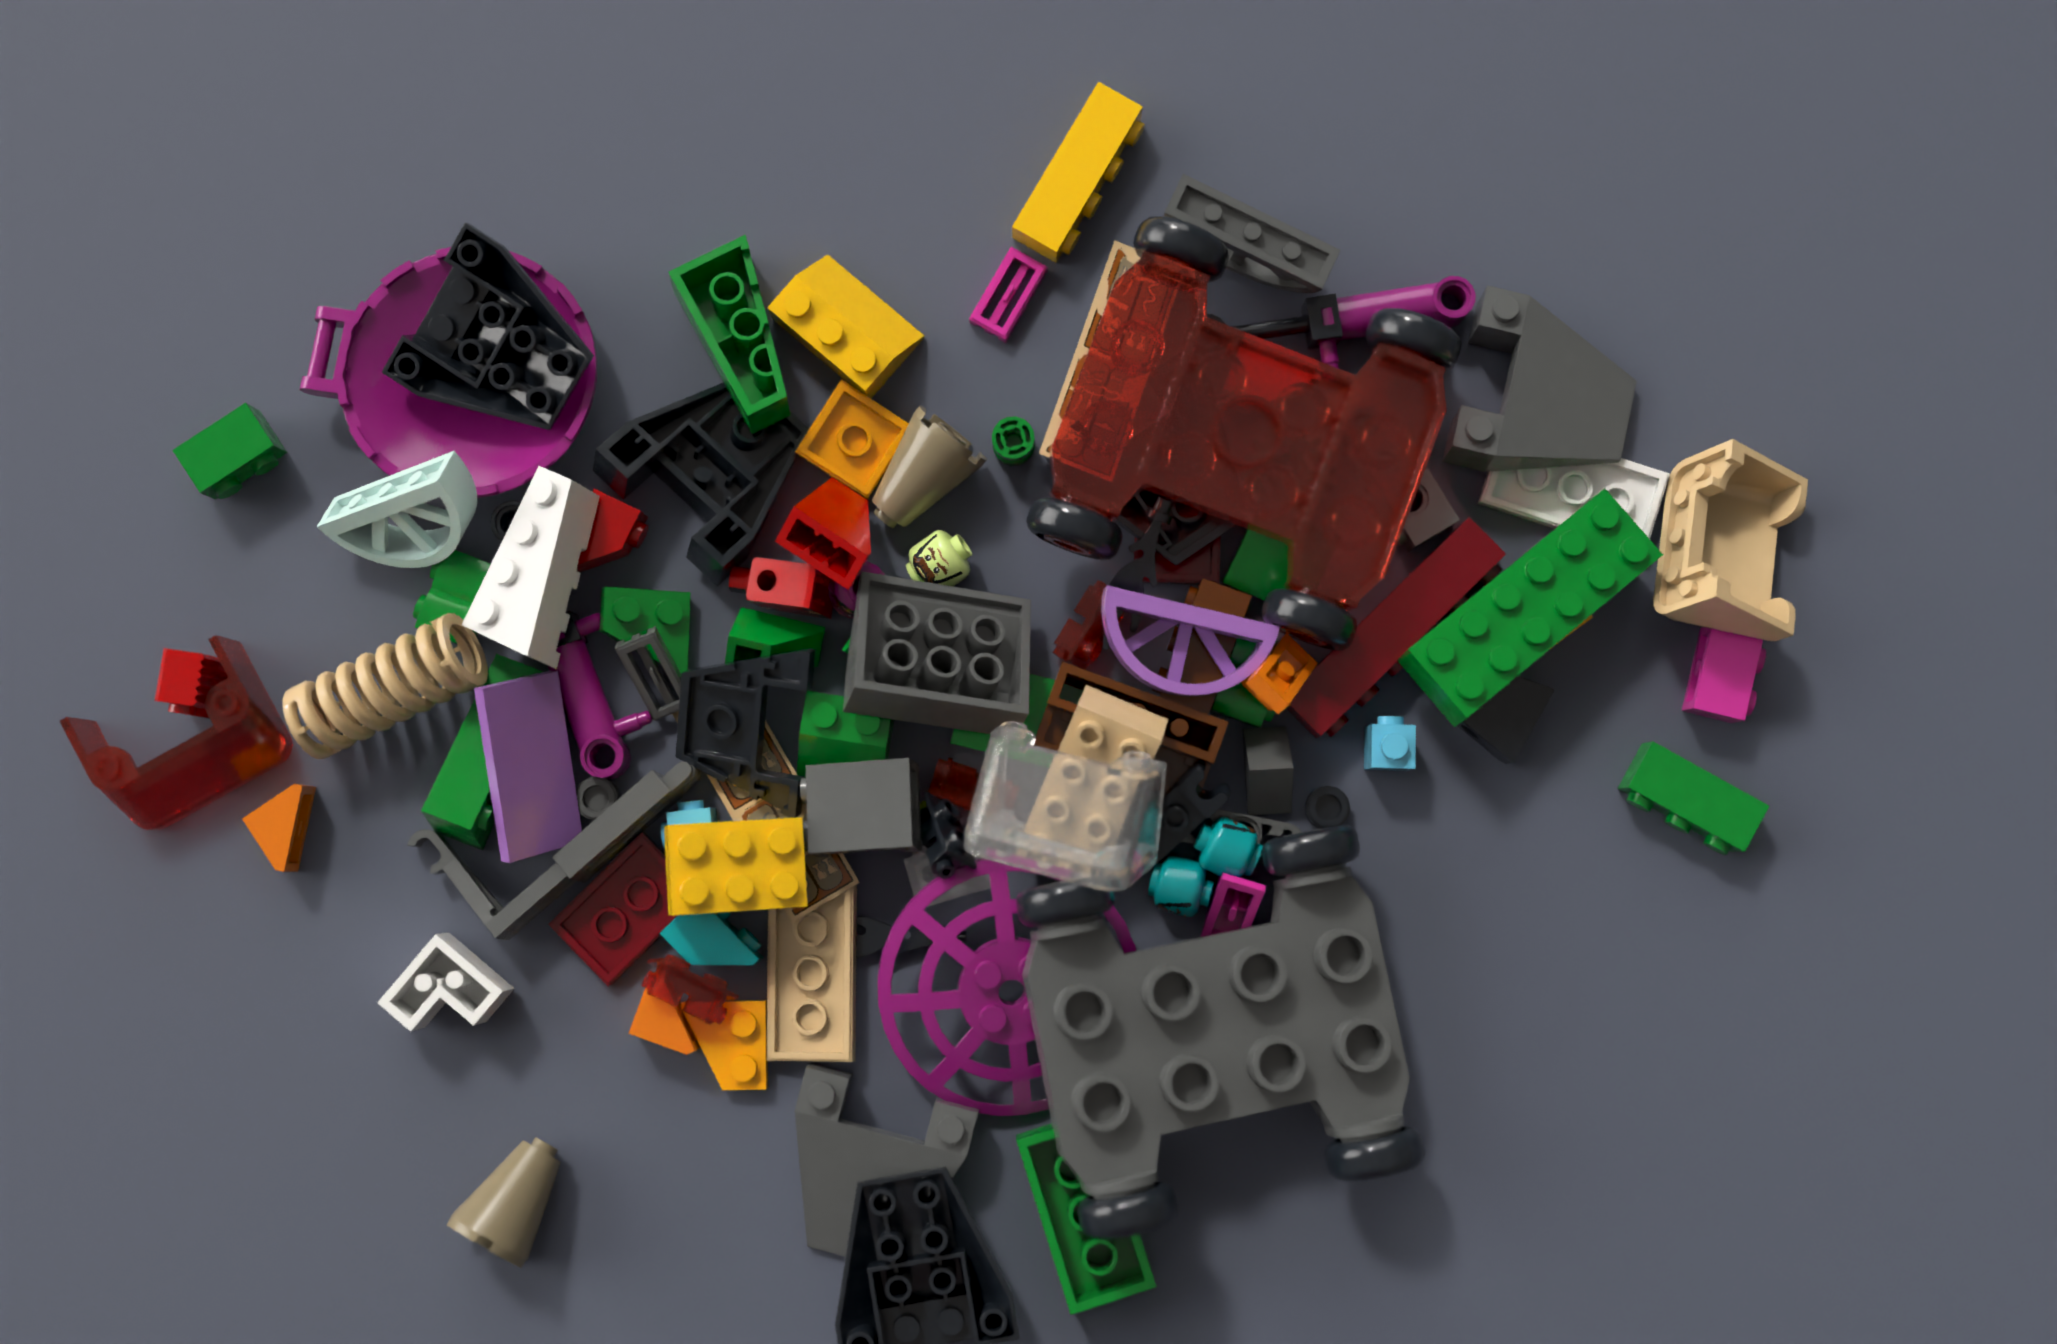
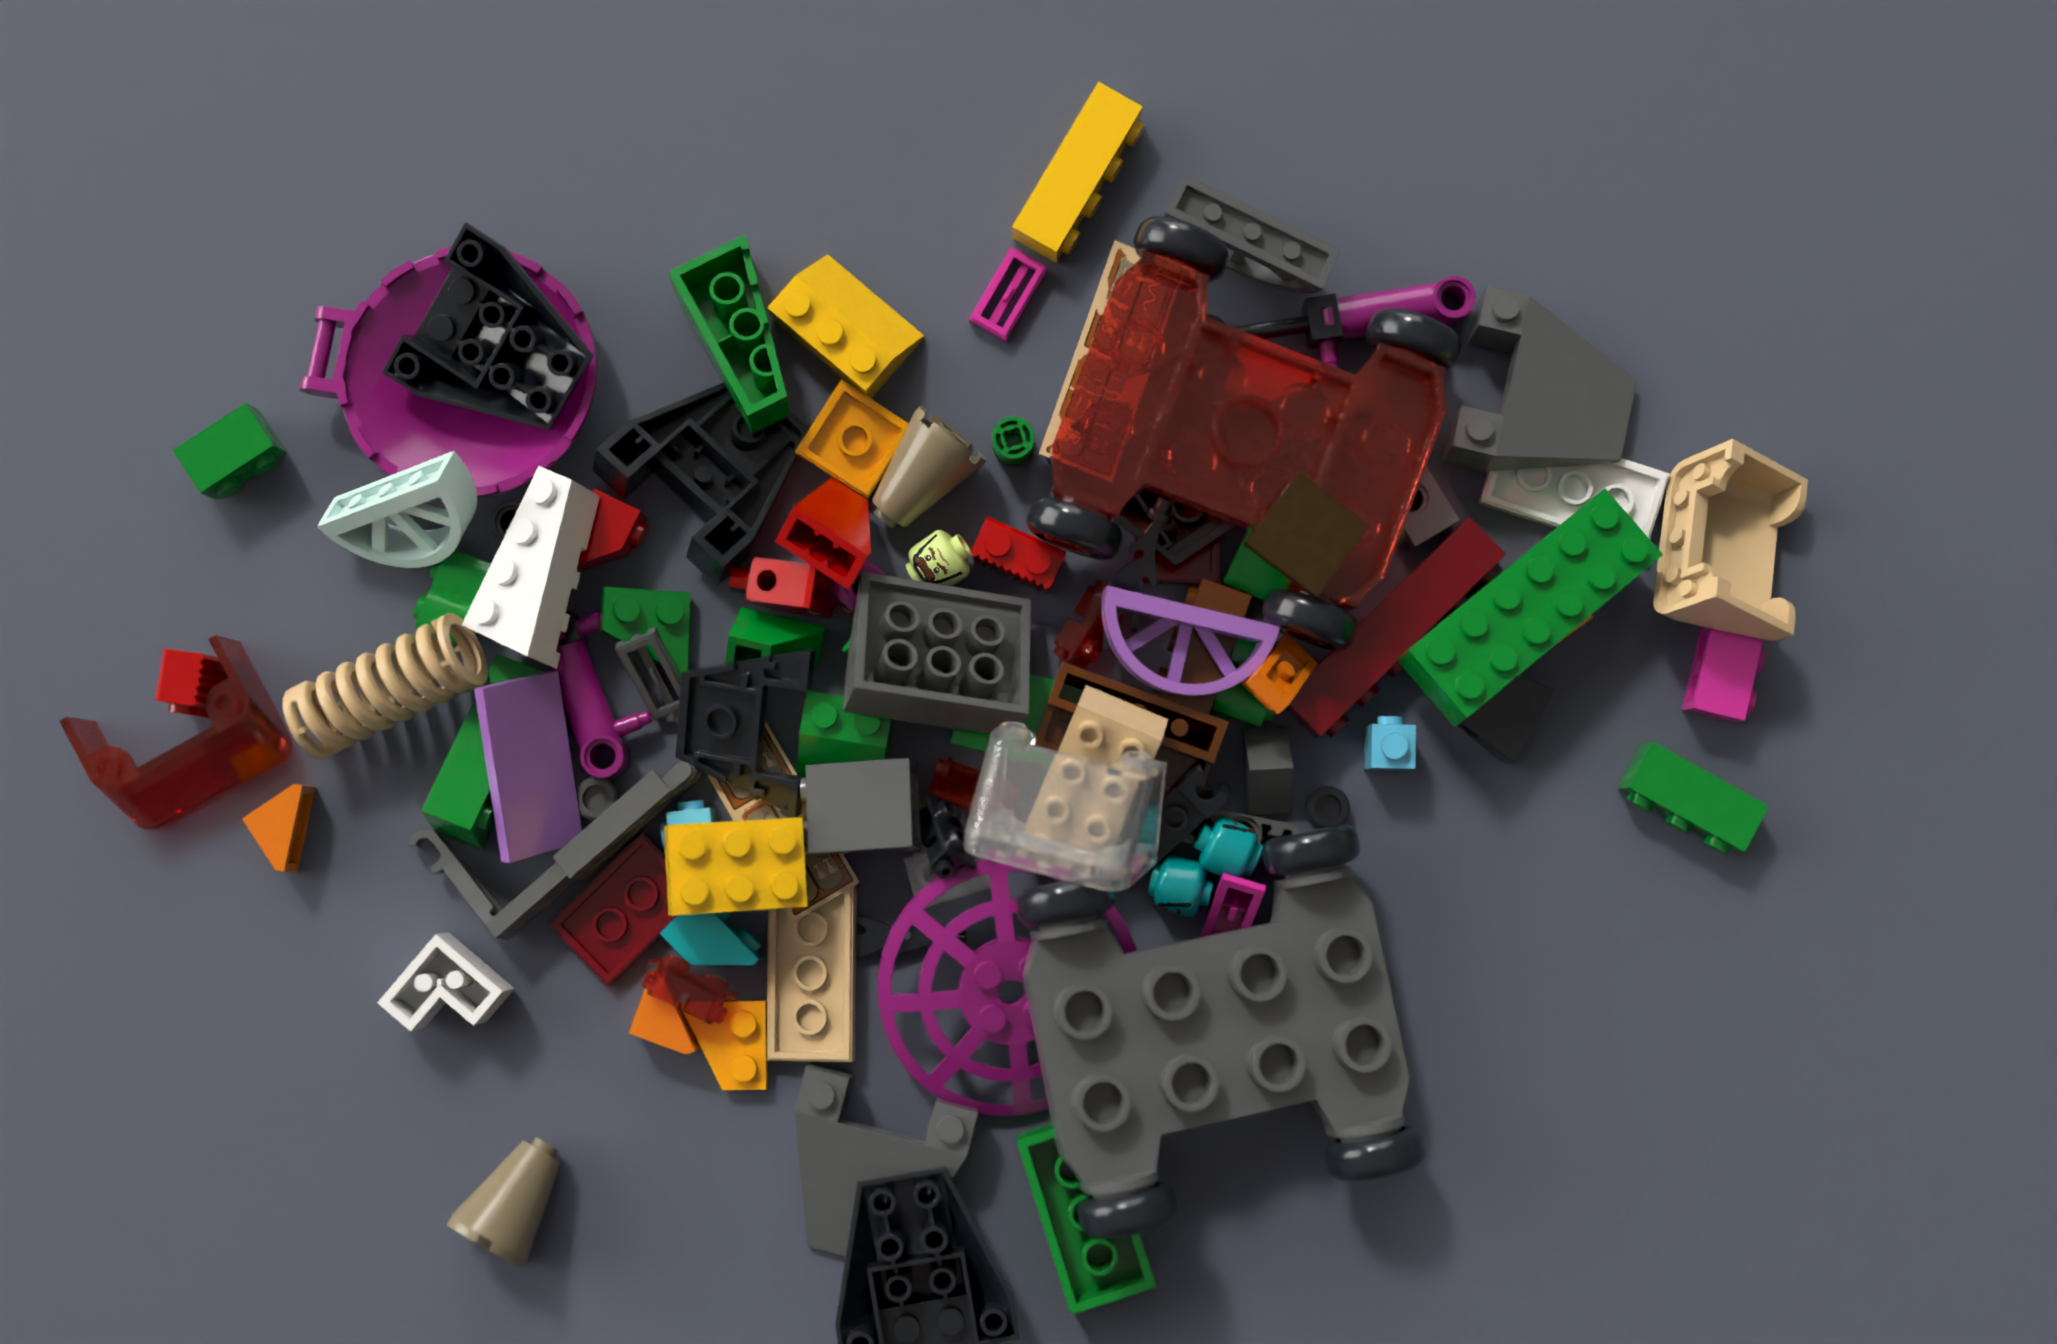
none -> red brick [971,516,1067,595]
none -> dark brown tile [1243,472,1370,599]

